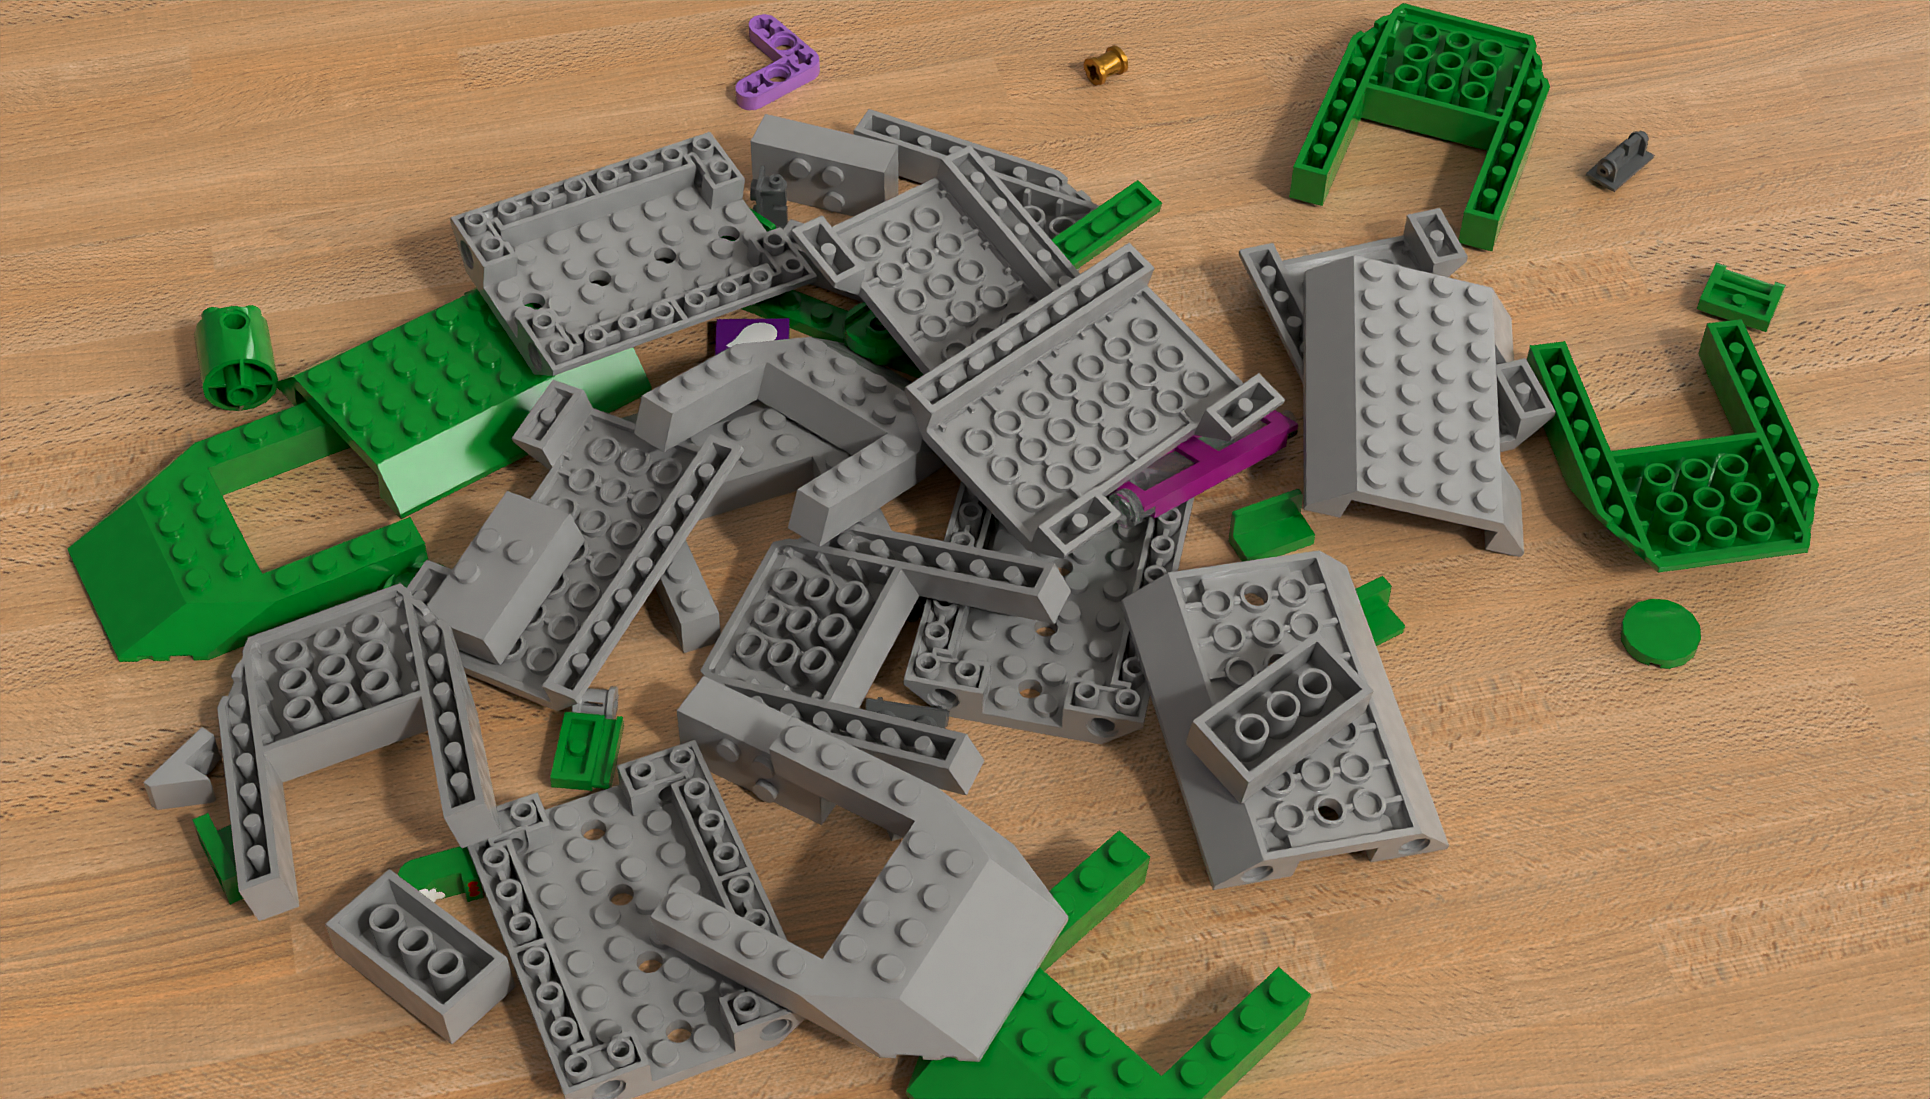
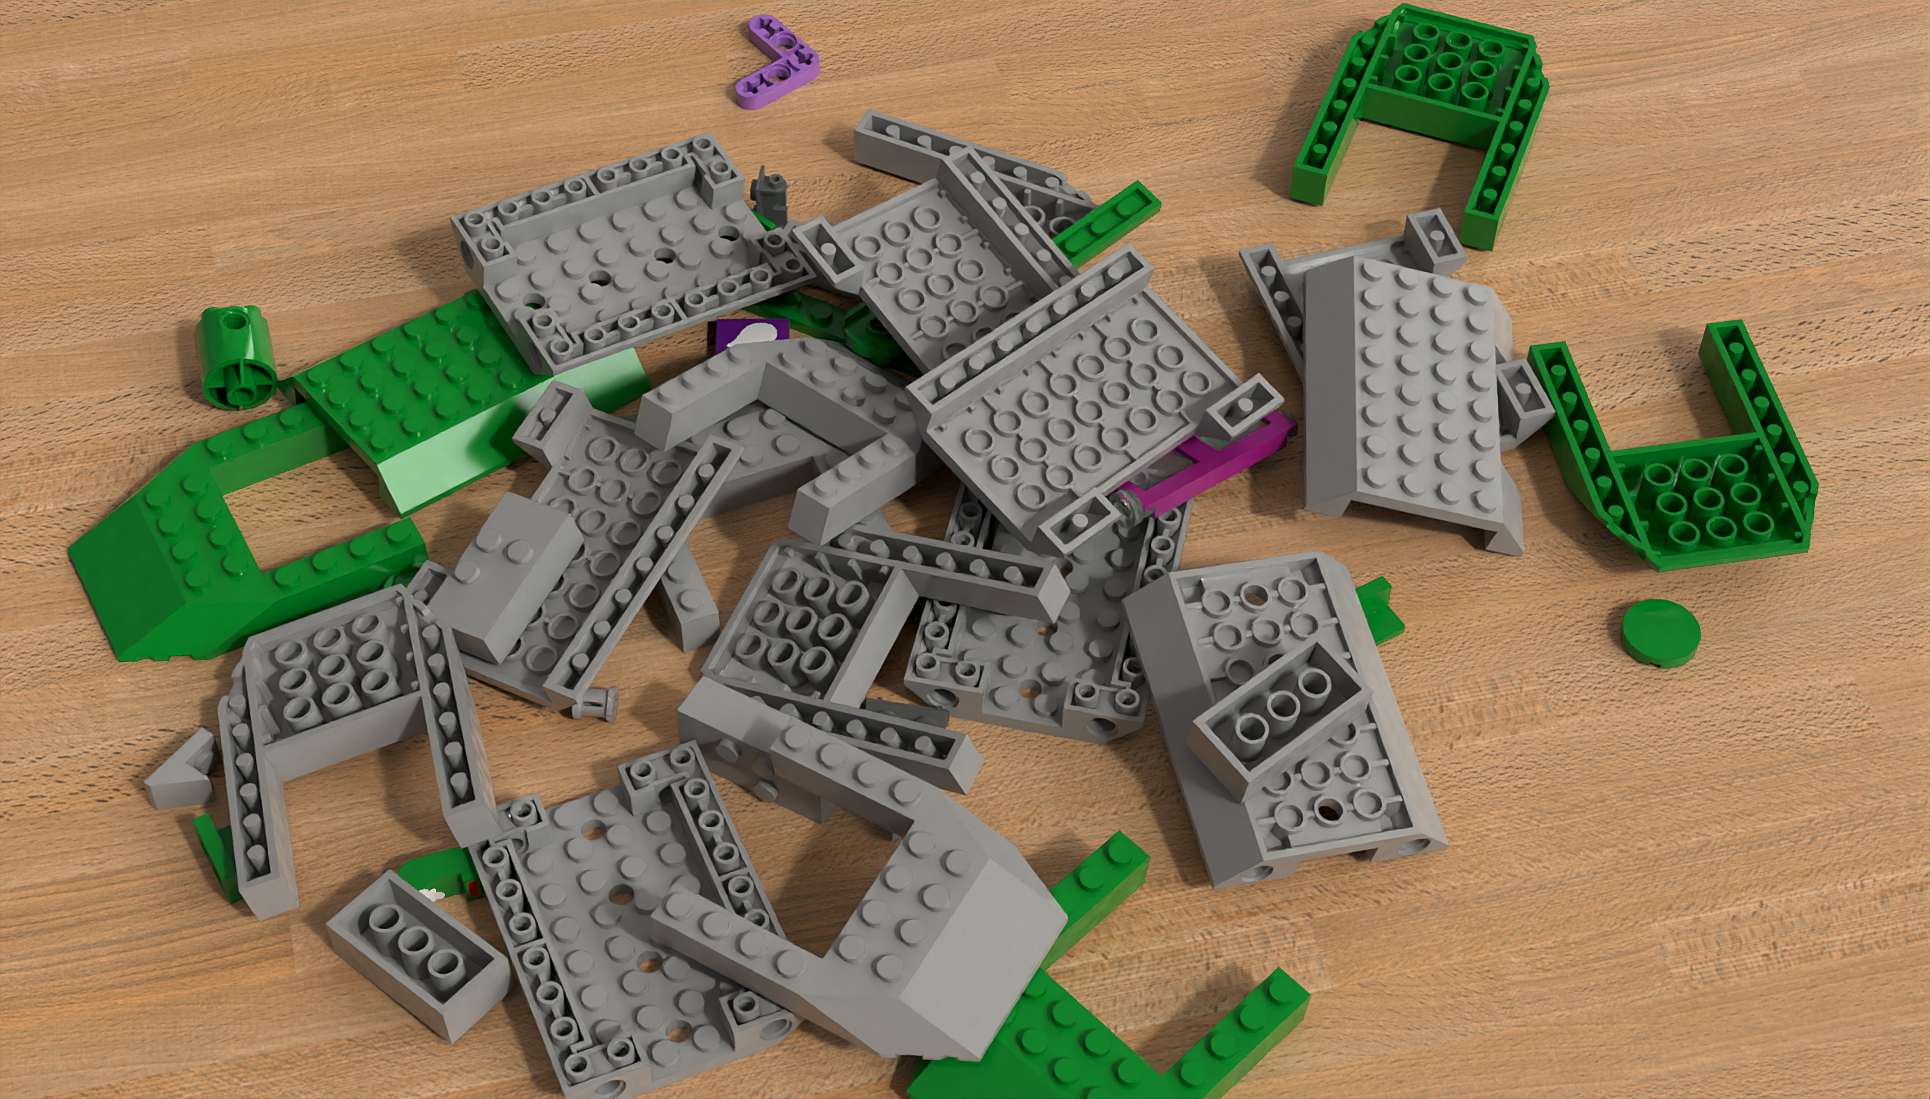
green plate [550,712,624,791] -> none
light grey brick [750,114,899,217] -> none
pearl gold bush [1084,45,1128,86] -> none
green panel [1228,489,1315,562] -> none
dark grey hinge [1586,131,1655,192] -> none
green plate [1697,262,1786,332] -> none

